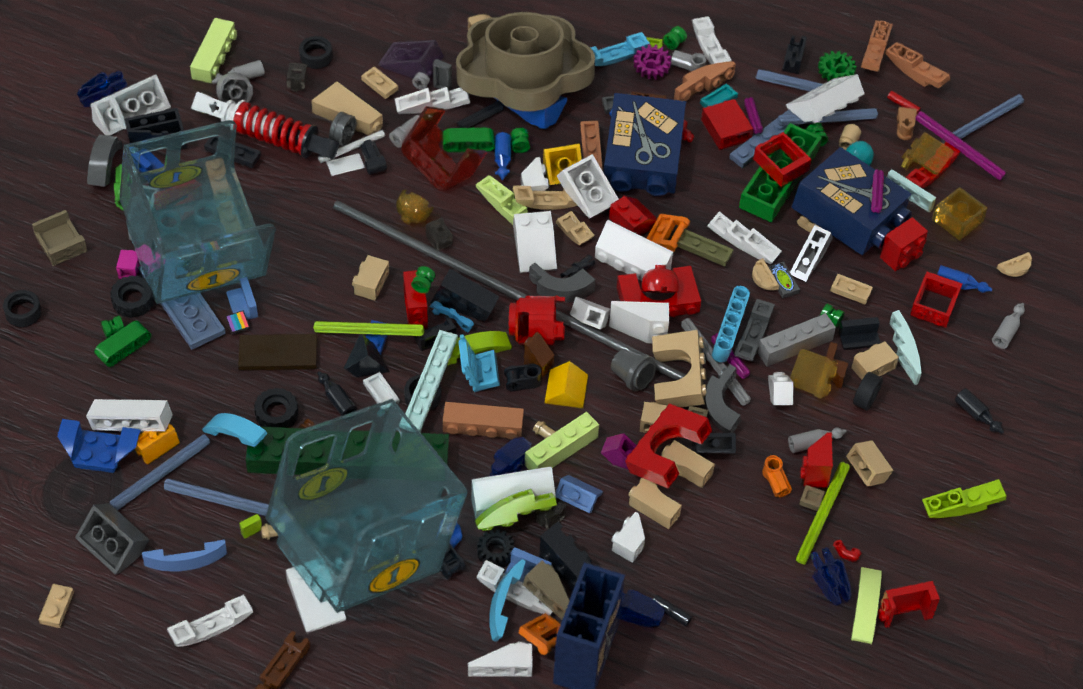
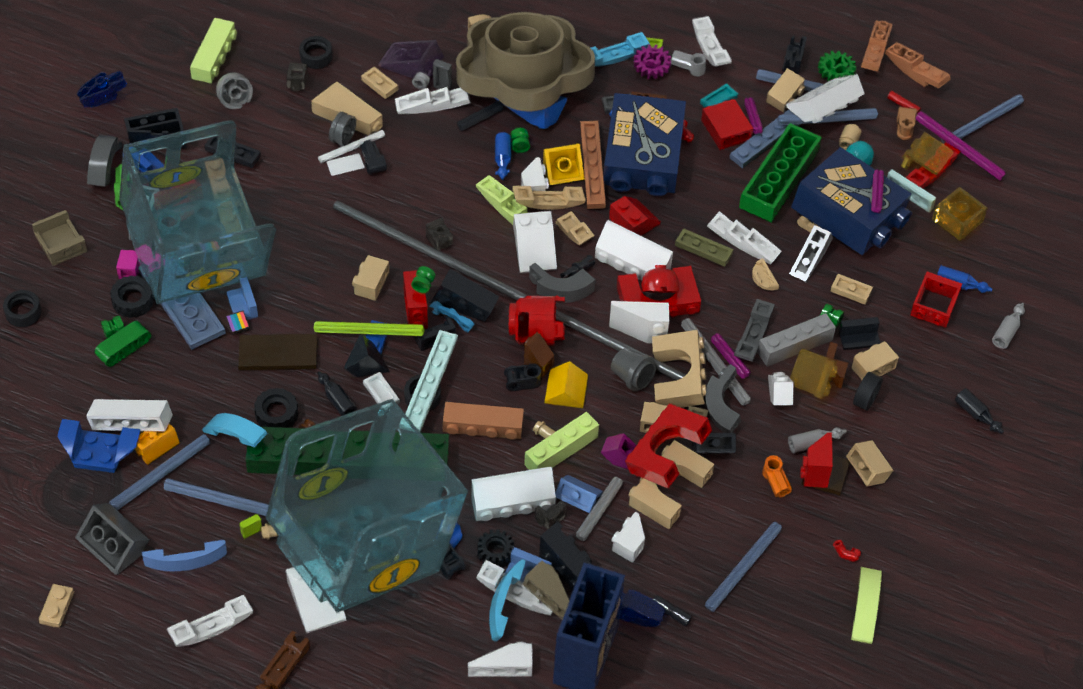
white slope [91,74,171,136] -> none
piece [191,92,340,160] -> none
light grey wheel [212,60,265,84] -> none
light grey axle [389,115,426,148] -> none
clear yellow cylinder [396,190,434,225] -> none
clear red windscreen [401,106,487,191] -> none
green beam [442,128,495,152] -> none
lime slope [447,331,512,365] -> none
medium azure plate [458,334,500,392] -> none
lime slope [475,489,557,531] -> none
clear blue hinge [490,437,532,476] -> none
orange plate [518,613,561,655] -> none
white slope [557,154,619,219] -> none
white slope [570,296,611,329] -> none
orange plate [646,214,690,252] -> none
green wheel [663,26,687,50] -> none
nougat slope [674,62,736,101] -> none
medium azure beam [712,286,750,362] -> none
red window [753,132,811,187] -> none
tile [768,262,800,299] -> none
lime axle [796,462,850,564] -> none
dark tan plate [799,485,825,511] -> none
green wheel [806,123,828,147] -> none
clear blue hinge [811,547,851,606] -> none
red panel [878,581,940,628] -> none
red brick [880,217,928,271] -> none
light aqua slope [889,310,921,385] -> none
lime slope [922,479,1006,518] -> none
tan plate [997,252,1032,277] -> none
none -> light grey axle [576,477,623,541]
none -> sand blue axle [705,522,782,612]
none -> tan brick [766,68,805,113]

